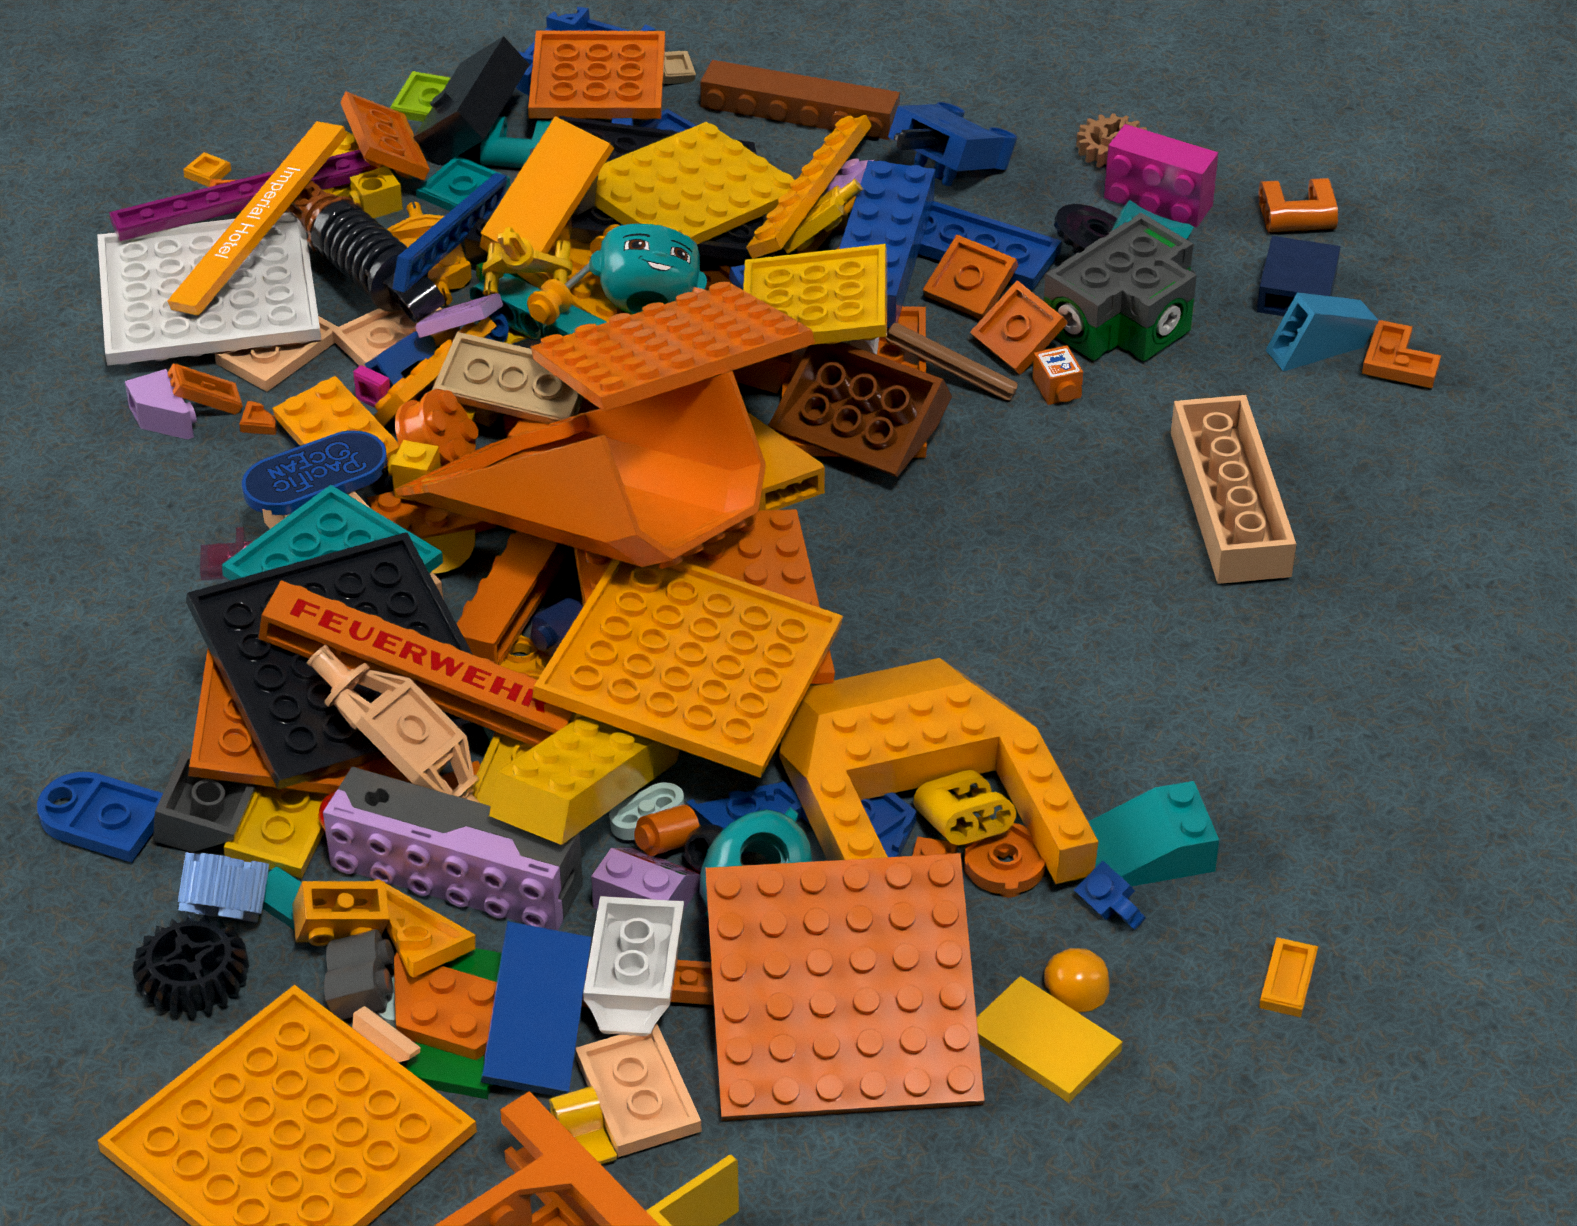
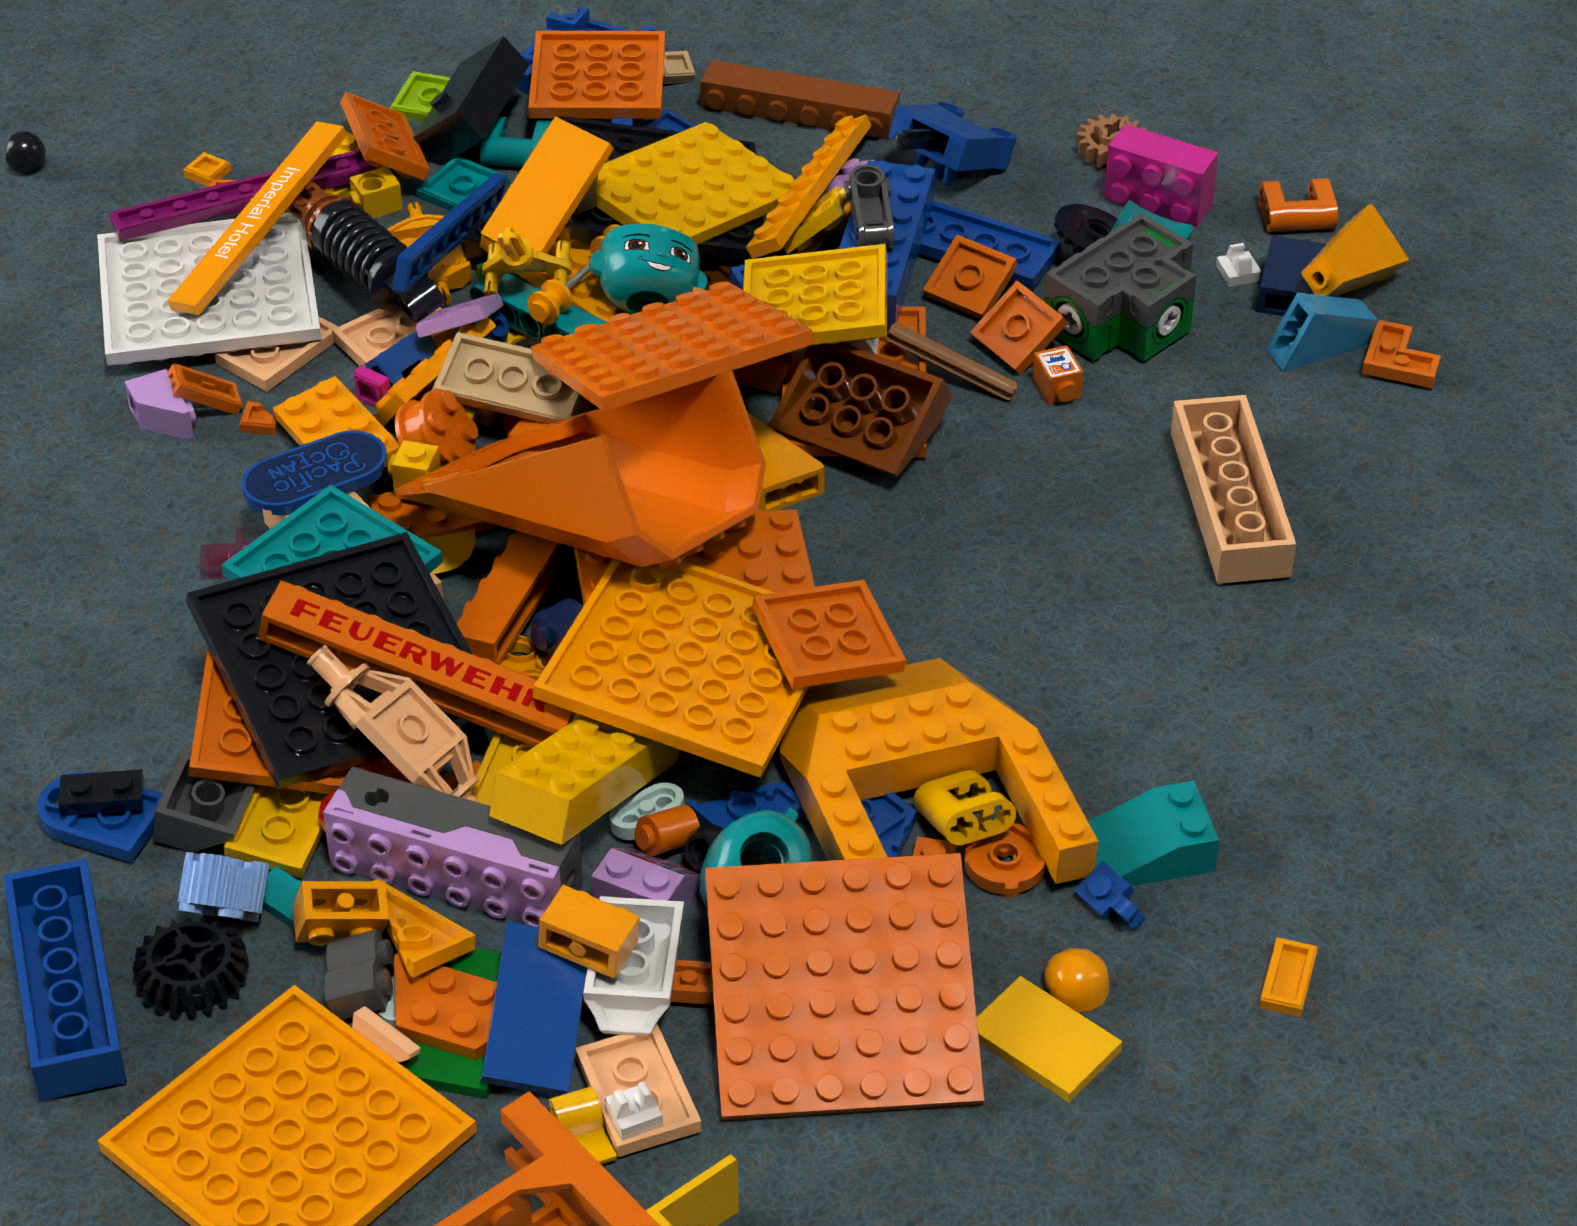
none -> blue brick [3,859,127,1101]
none -> black piece [6,131,46,173]
none -> black plate [58,769,145,816]
none -> light orange brick [538,885,640,979]
none -> white tile [605,1081,663,1141]
none -> orange plate [752,580,906,689]
none -> dark grey piece [844,164,894,249]
none -> white tile [1216,243,1262,287]
none -> light orange slope [1301,204,1409,297]

